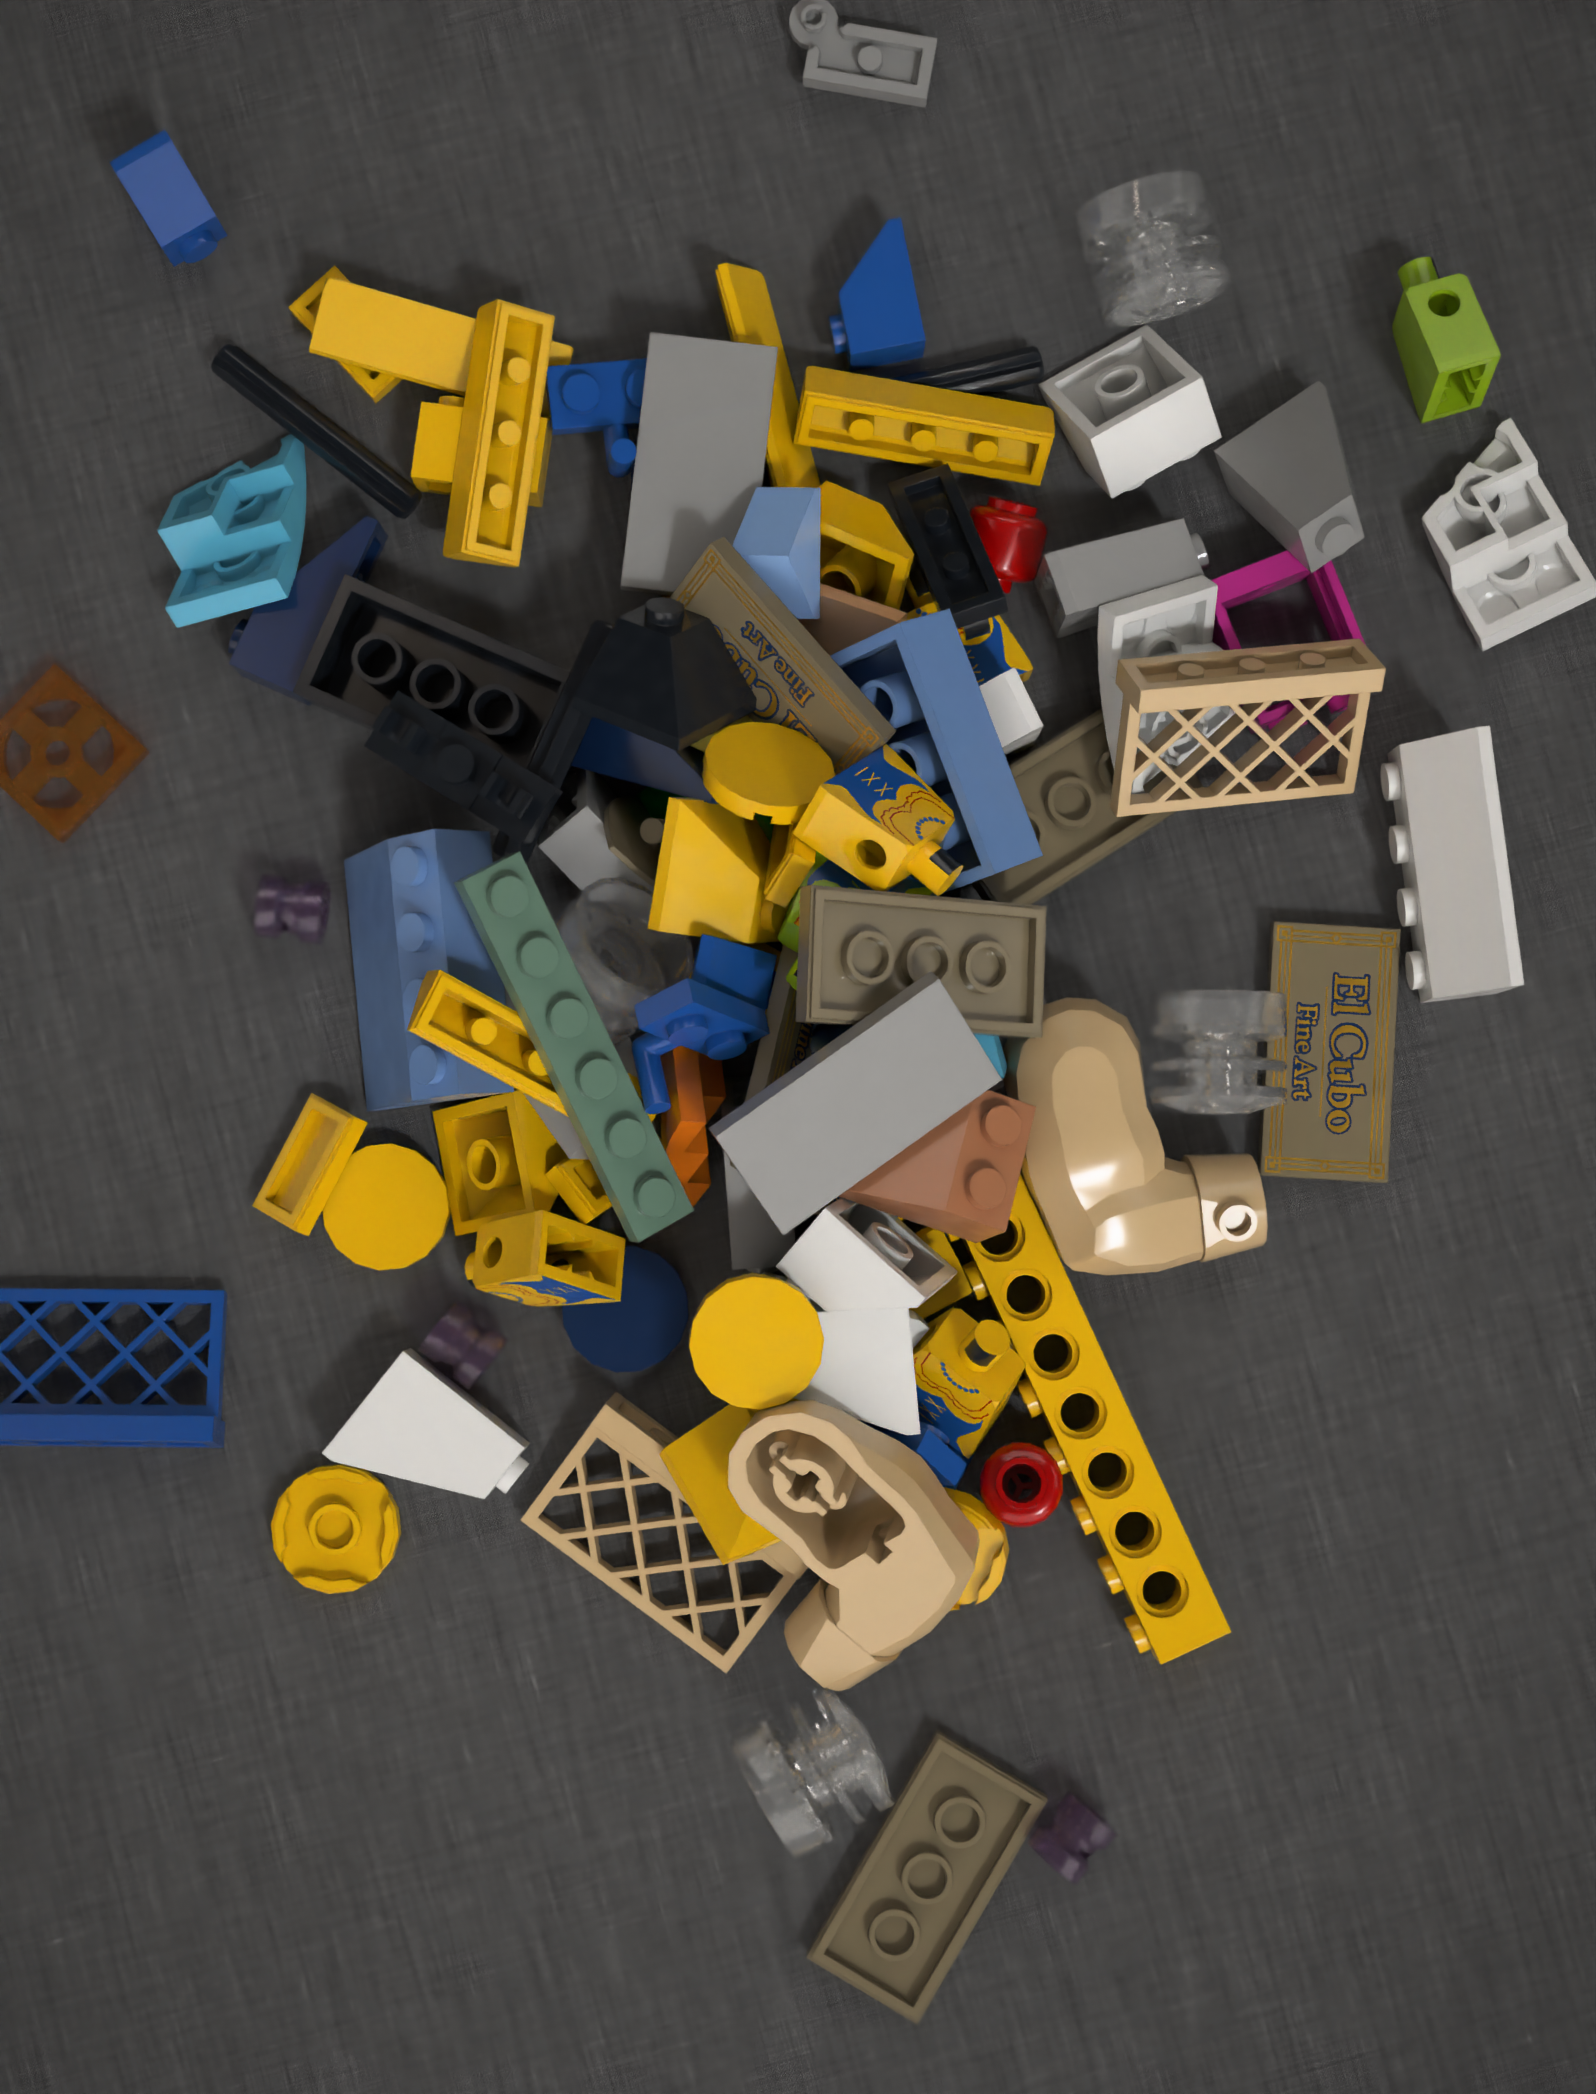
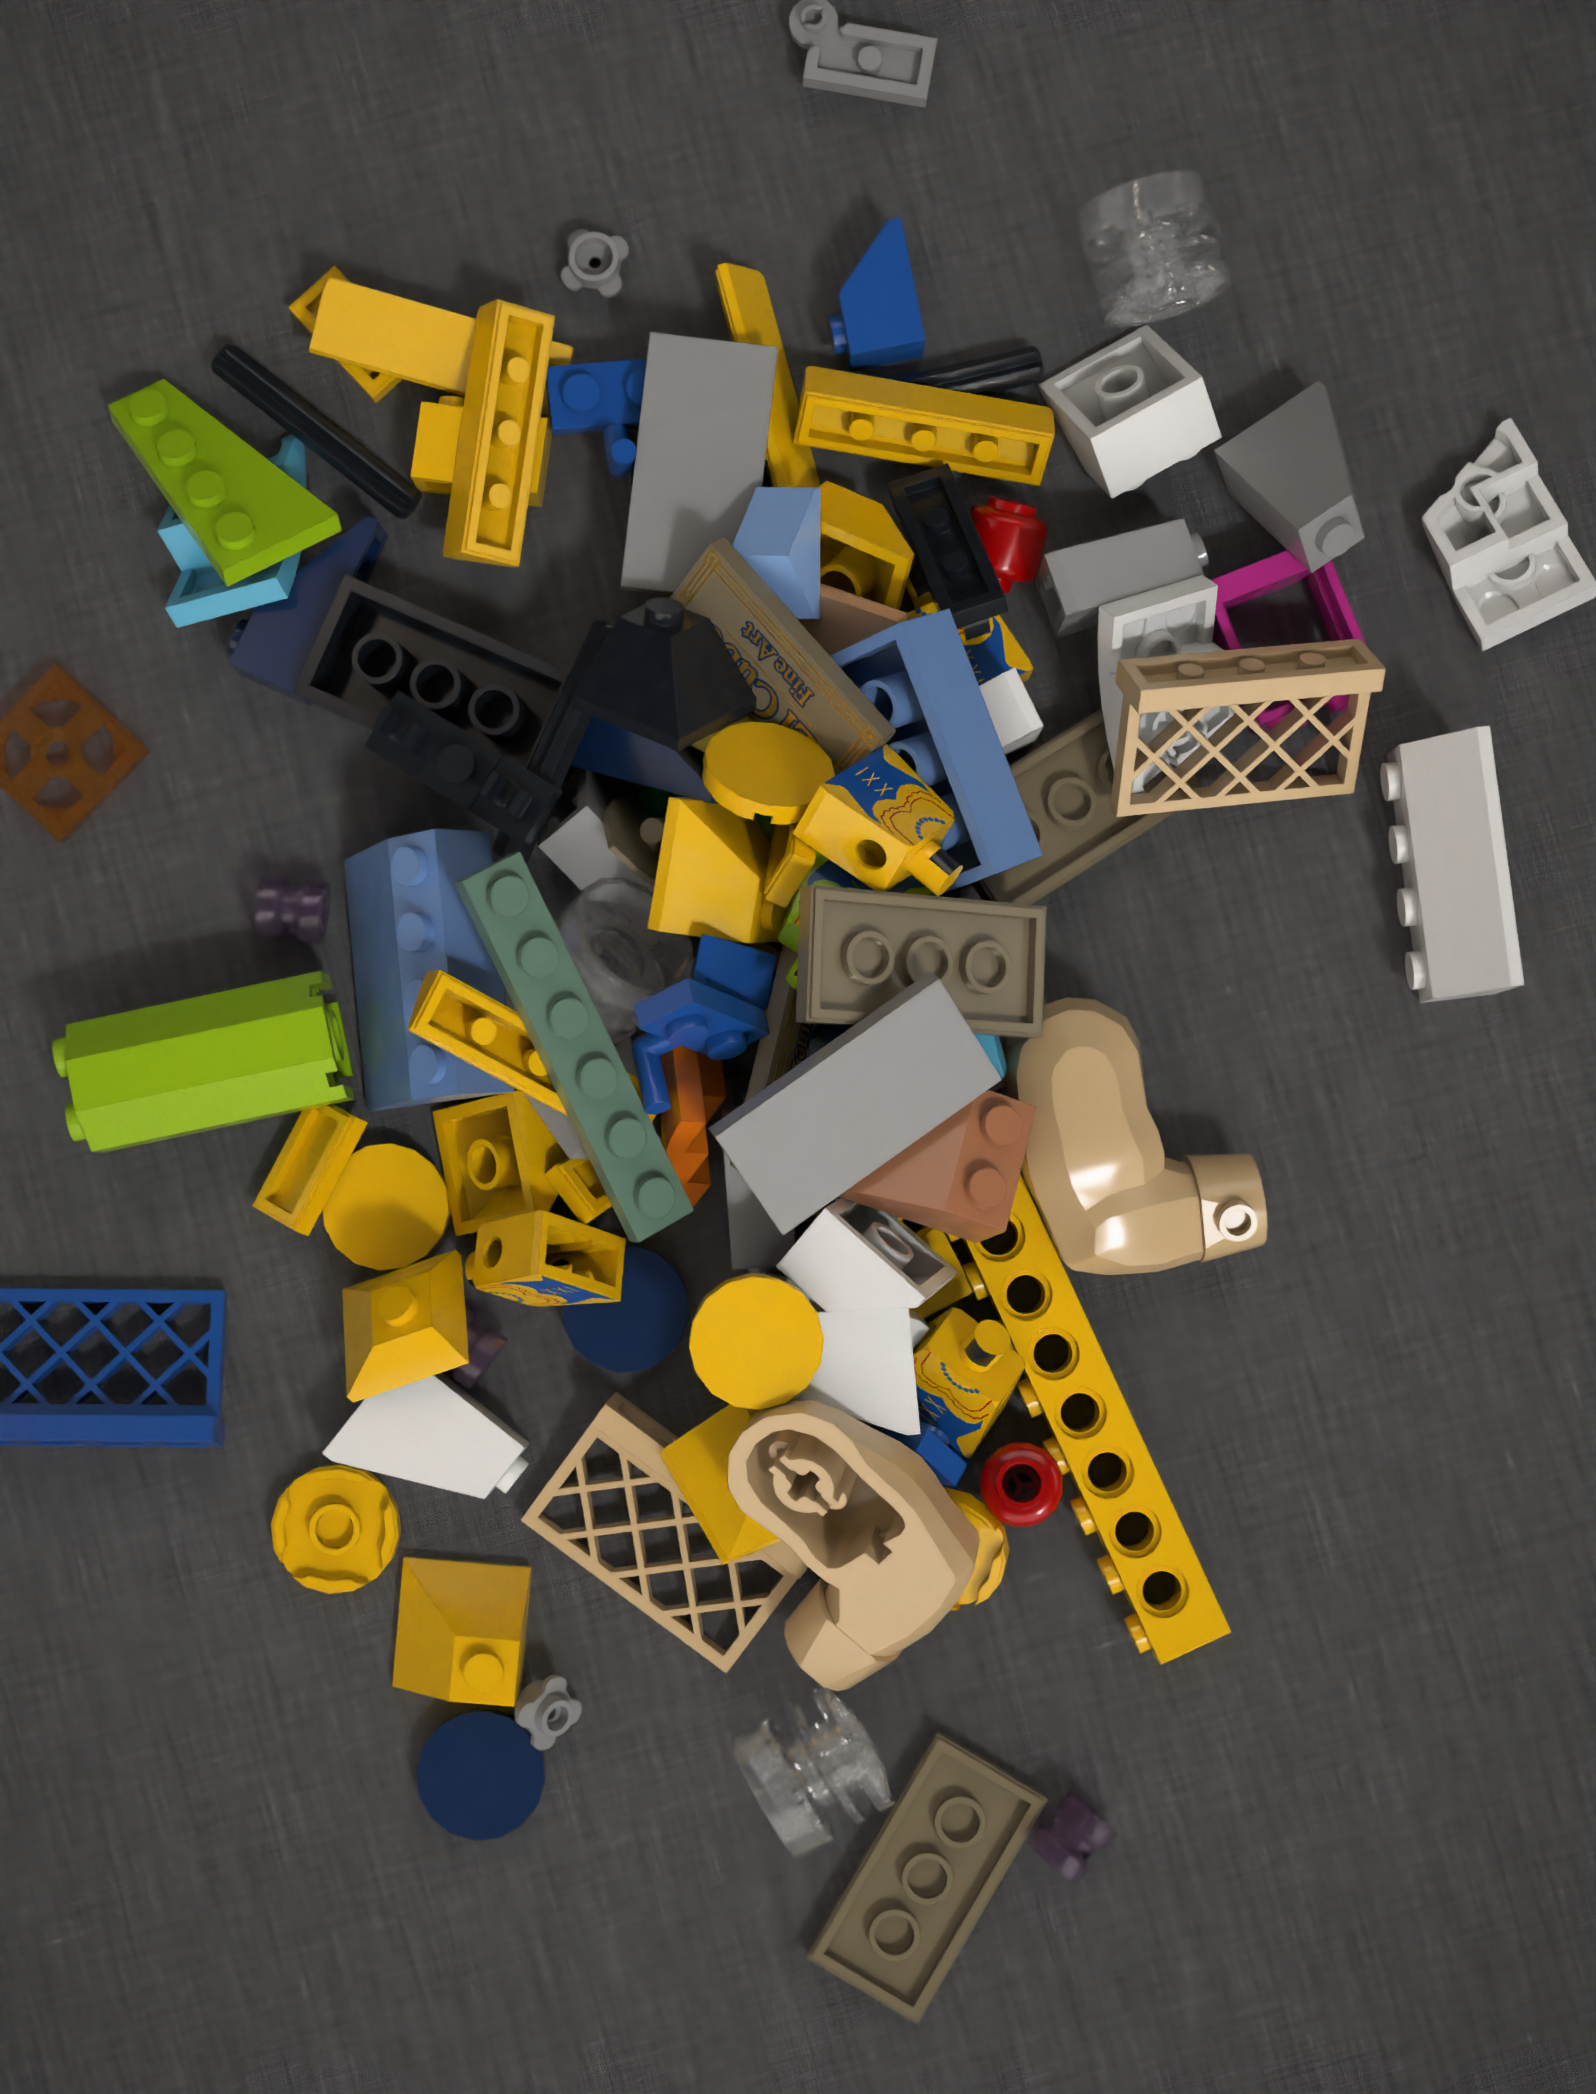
blue slope [109,130,228,267] -> none
clear wheel [1150,990,1287,1115] -> none
dark tan tile [1258,921,1401,1183] -> none
lime torso [1392,257,1501,424] -> none
none -> lime brick [52,971,354,1153]
none -> lime wing [107,379,342,587]
none -> yellow slope [342,1249,469,1403]
none -> yellow slope [392,1556,532,1707]
none -> dark blue tile [416,1708,546,1841]
none -> light grey plate [515,1674,582,1751]
none -> light grey plate [561,229,629,297]

